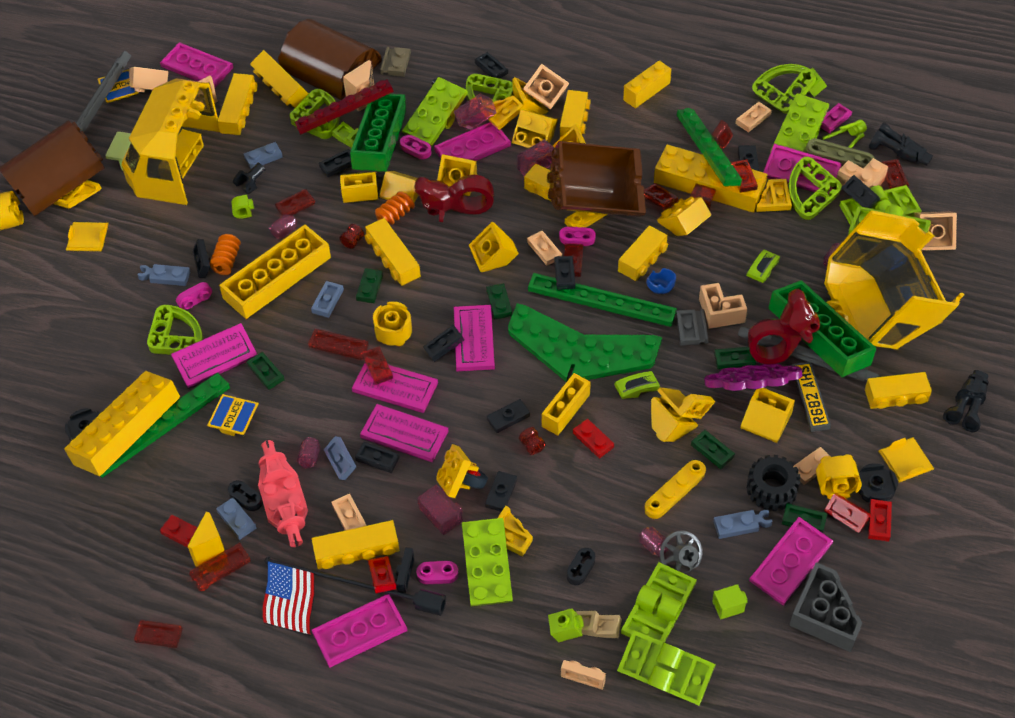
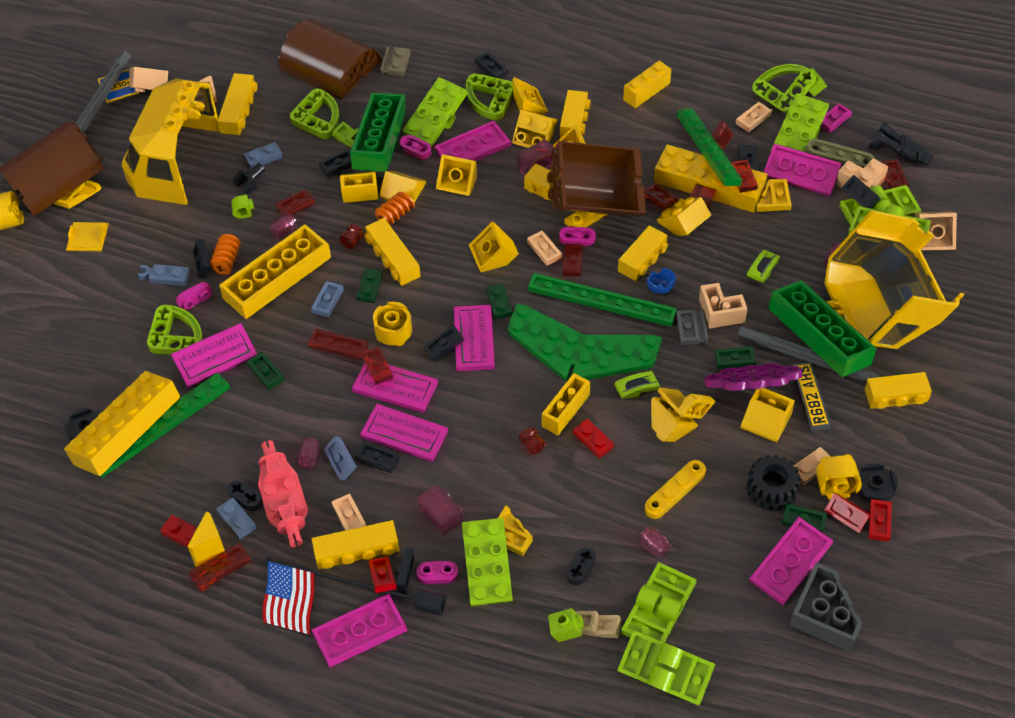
yellowish green panel [105,132,137,170] -> none
clear red plate [134,620,183,648] -> none
yellow brick [159,129,204,180] -> none
dark pink tile [160,42,234,88] -> none
piece [207,394,259,436] -> none
yellow brick [250,50,309,108] -> none
dark red plate [295,79,394,135] -> none
light nougat slope [343,60,374,111] -> none
dark red animal [414,174,494,222] -> none
yellow plate [436,444,488,498] -> none
clear pink brick [454,94,497,130] -> none
yellow wing [478,96,525,130] -> none
black plate [485,471,517,512] -> none
black plate [487,399,530,433] -> none
light nougat slope [523,64,569,110] -> none
black plate [554,256,576,290] -> none
light nougat plate [561,660,606,690] -> none
dark grey wheel [660,531,703,573] -> none
dark green plate [691,430,735,469] -> none
lime brick [712,584,748,620] -> none
sand blue plate [713,510,772,539] -> none
dark red animal [748,289,820,365] -> none
lime beam [788,157,842,220] -> none
lime plant [822,119,867,148] -> none
yellow piece [878,437,934,483] -> none
black piece [943,370,989,432] -> none

